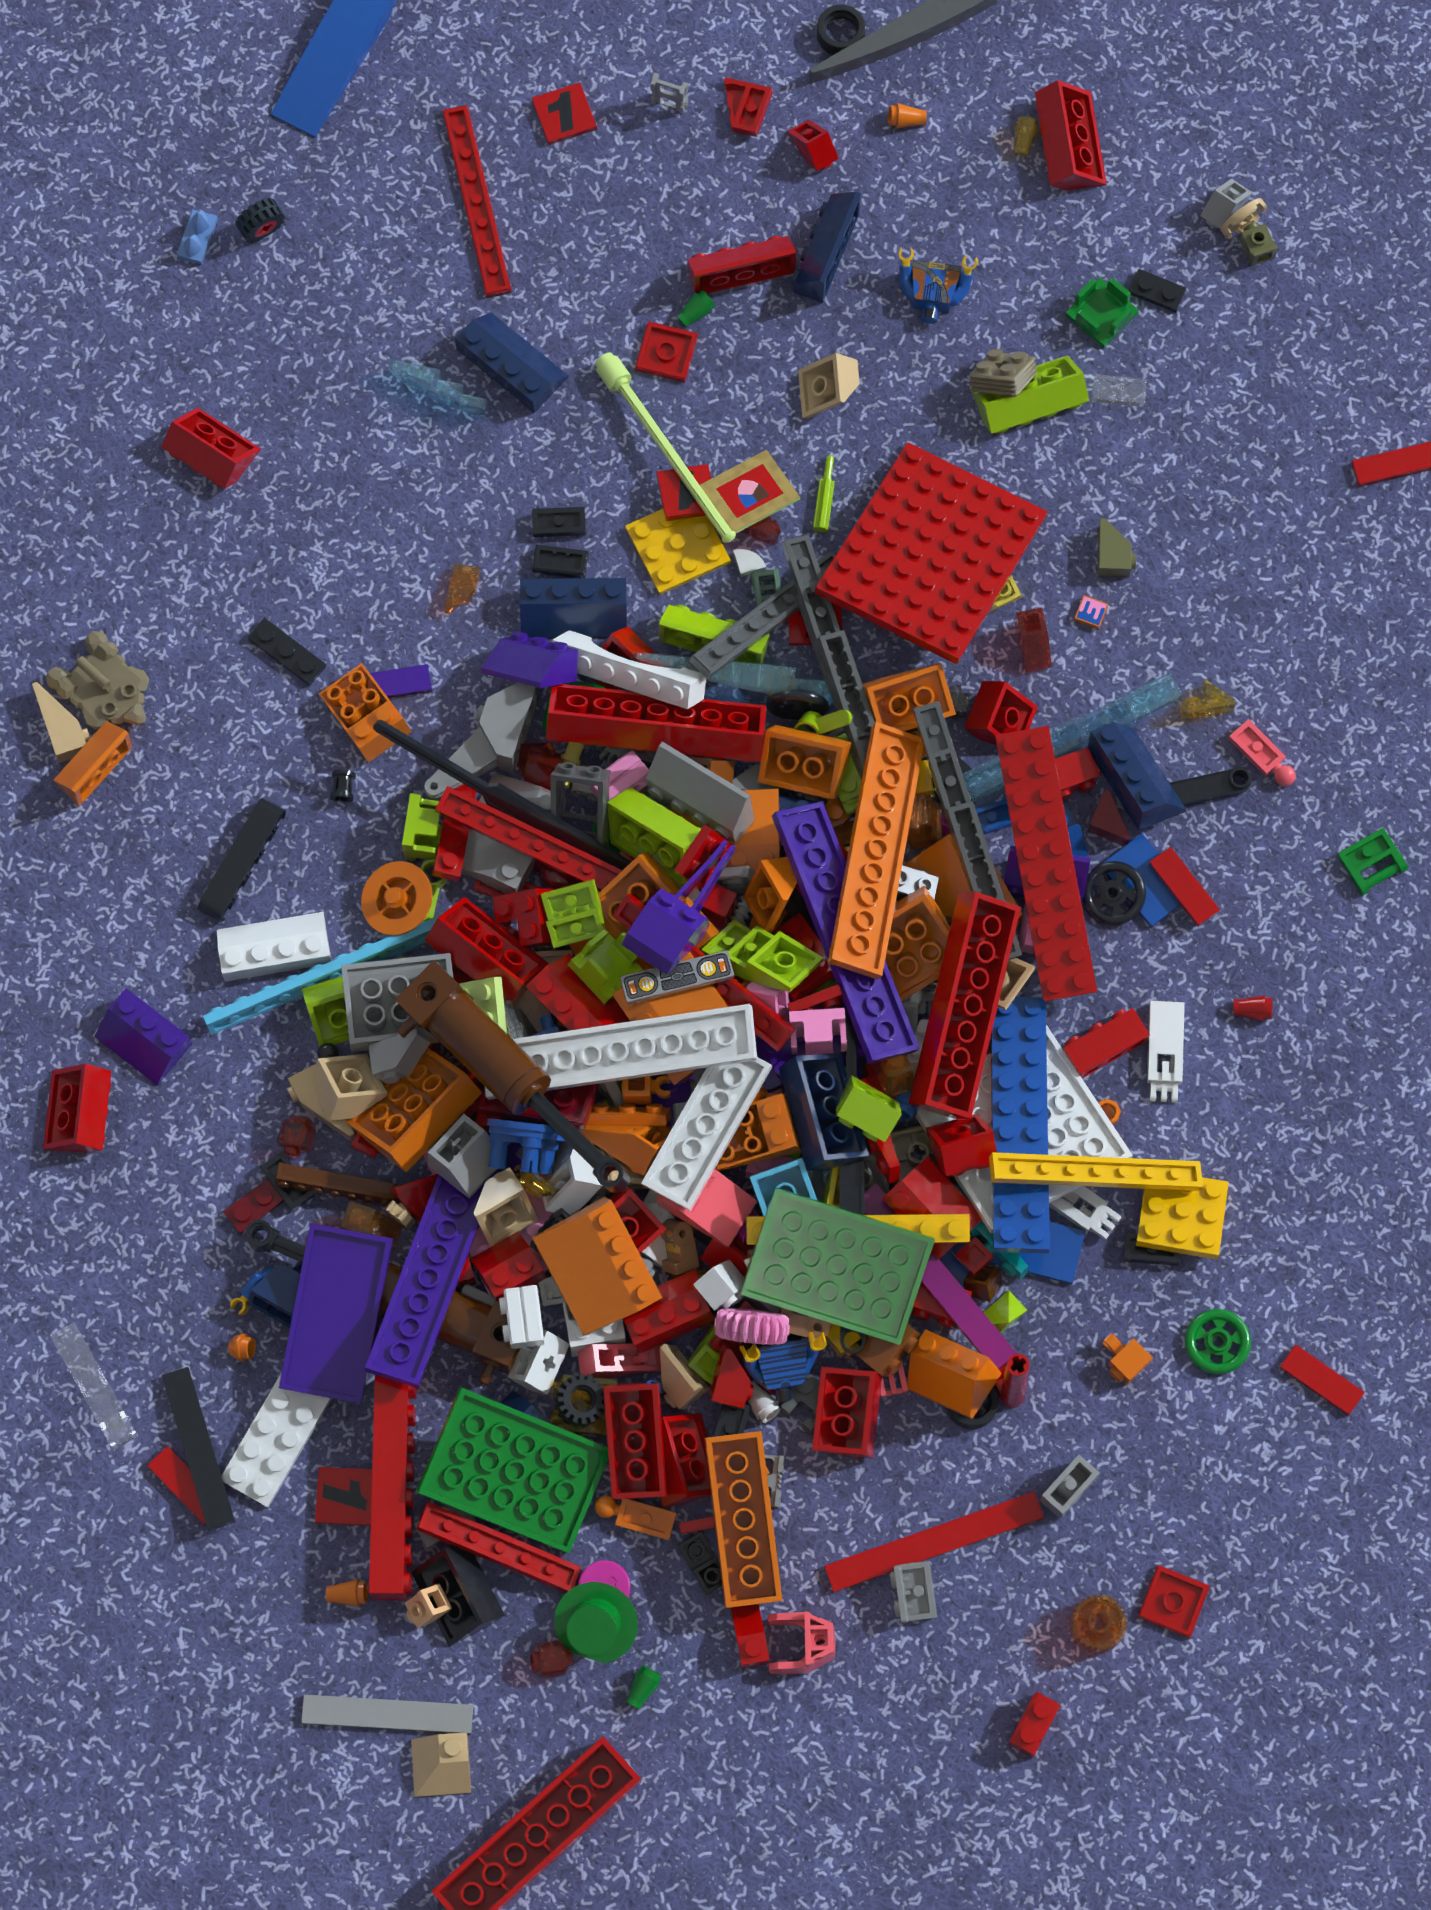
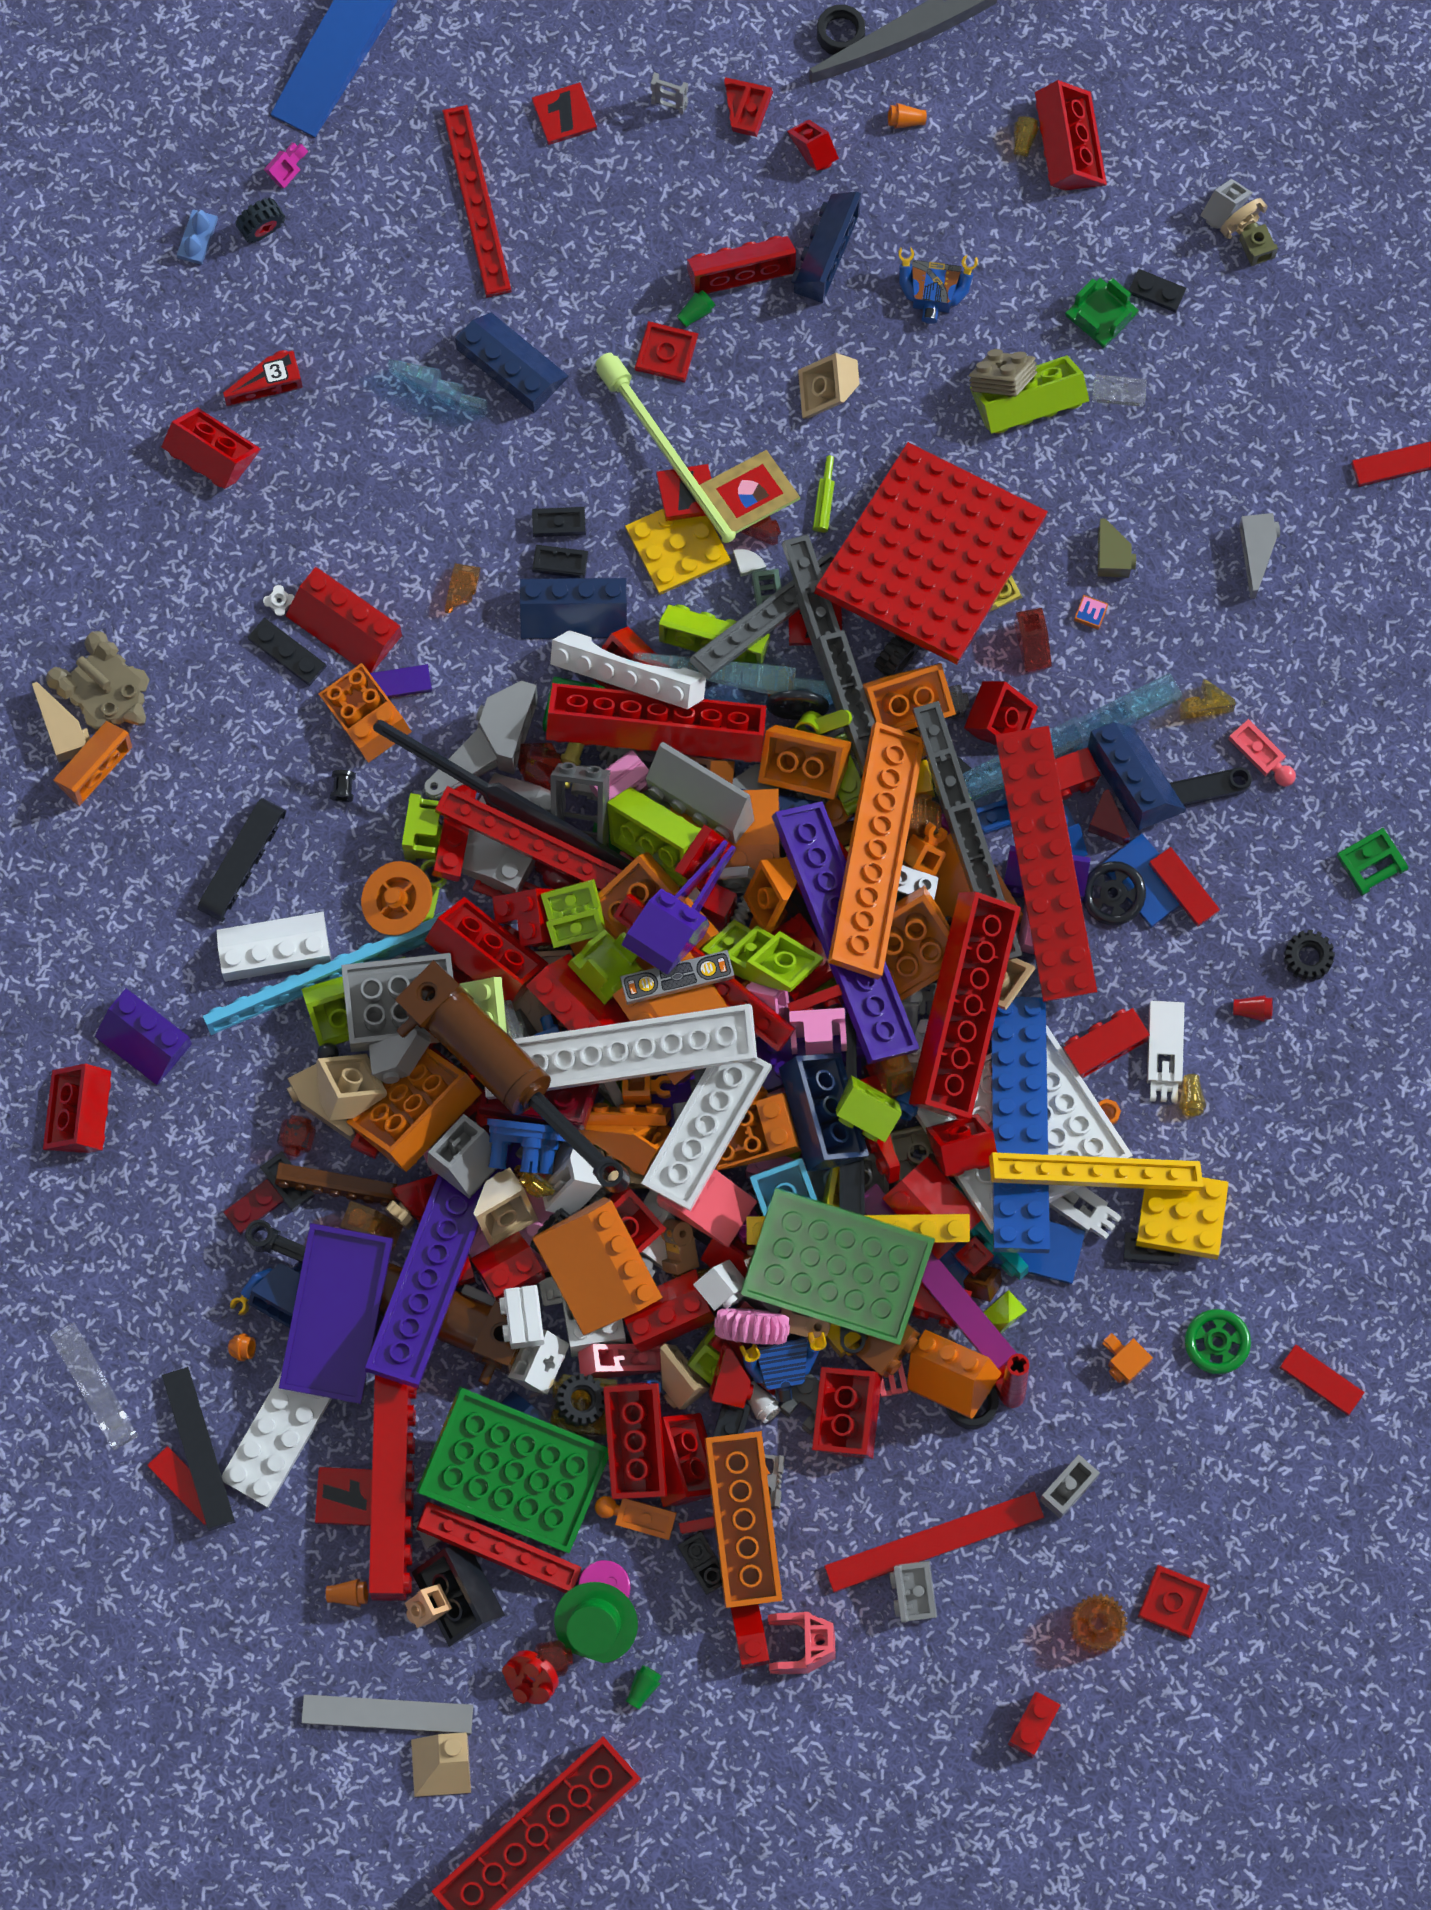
dark purple slope [481,632,578,688] -> none
none -> red slope [223,350,303,406]
none -> white plate [263,585,294,616]
none -> dark pink plate [264,142,308,188]
none -> red slope [286,567,402,673]
none -> red plate [502,1650,559,1704]
none -> black tyre [874,635,920,676]
none -> orange brick [903,822,948,876]
none -> clear yellow cone [1179,1074,1206,1117]
none -> light grey slope [1239,513,1280,599]
none -> black tyre [1284,930,1335,982]

